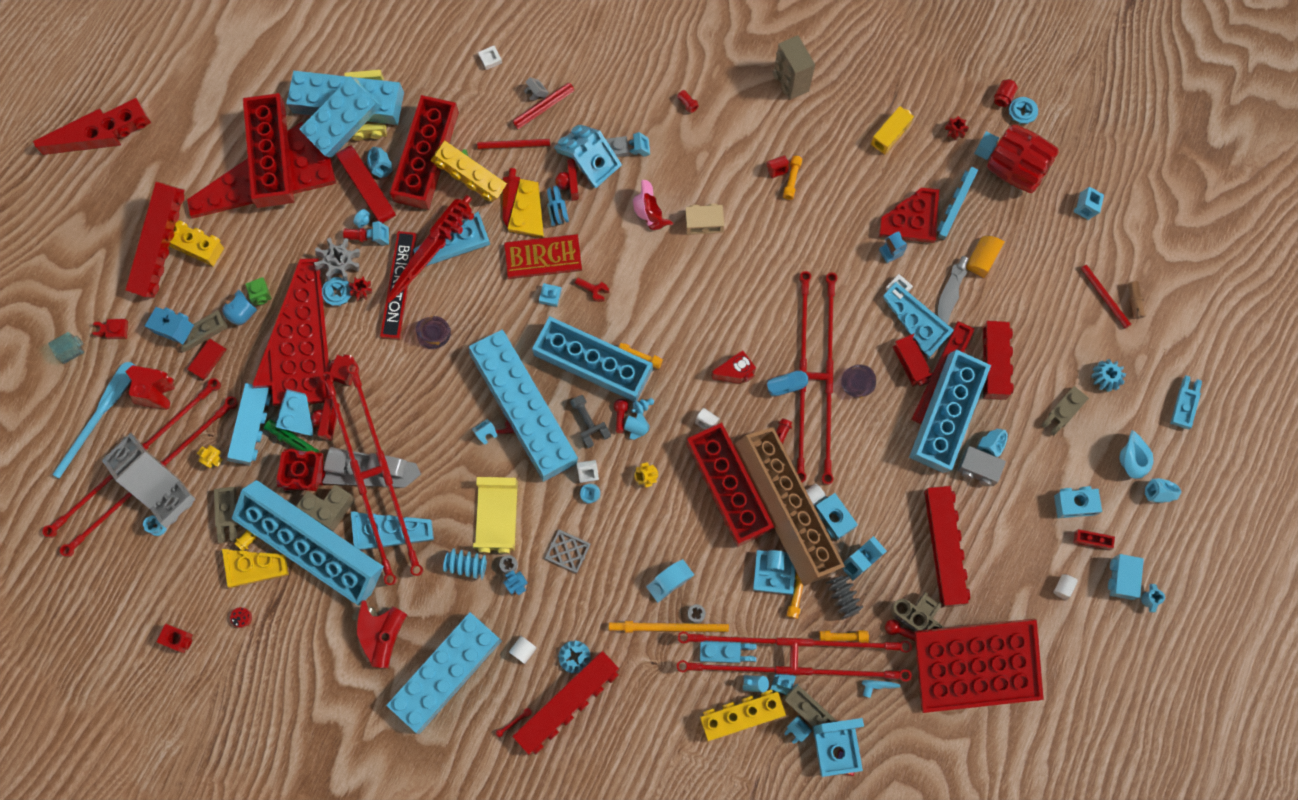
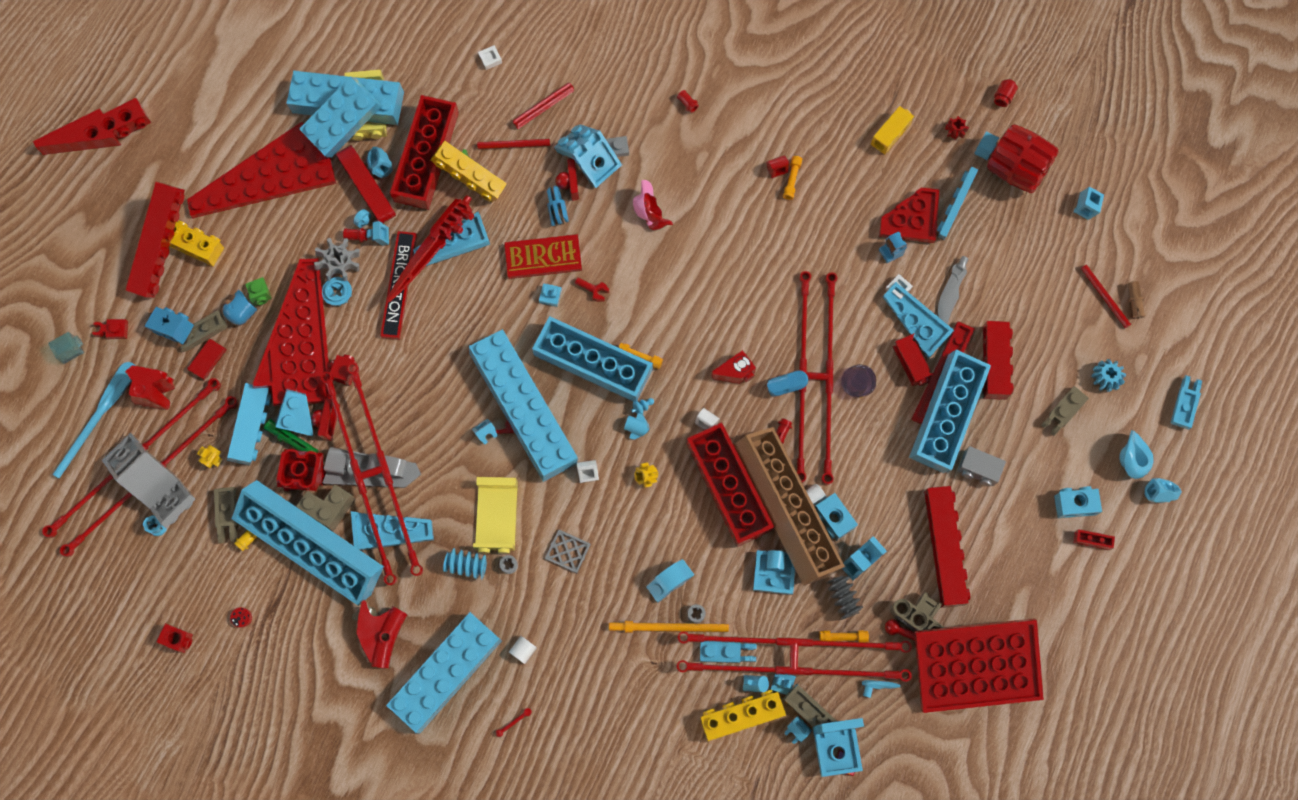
yellow wing [222,549,289,588] -> none
red brick [243,93,294,208] -> none
red gear [349,276,372,301] -> none
piece [416,316,451,349] -> none
red bar [503,168,520,229] -> none
dark azure gear [503,570,528,595] -> none
yellow wing [508,179,544,238] -> none
red brick [512,651,620,755] -> none
light grey tile [524,77,549,101] -> none
medium azure gear [558,640,591,673] -> none
dark grey bar [570,395,611,448] -> none
medium azure tile [580,483,601,503] -> none
red bar [613,399,629,433] -> none
medium azure tile [629,132,650,157] -> none
tan brick [685,203,724,235] -> none
dark tan brick [773,35,815,100] -> none
light orange bar [786,572,803,619] -> none
light orange brick [966,236,1005,278] -> none
medium azure rock [976,428,1008,457] -> none
medium azure gear [1009,97,1038,125] -> none
white brick [1053,574,1078,600] -> none
medium azure brick [1108,554,1144,600] -> none
medium azure piece [1141,584,1165,613] -> none

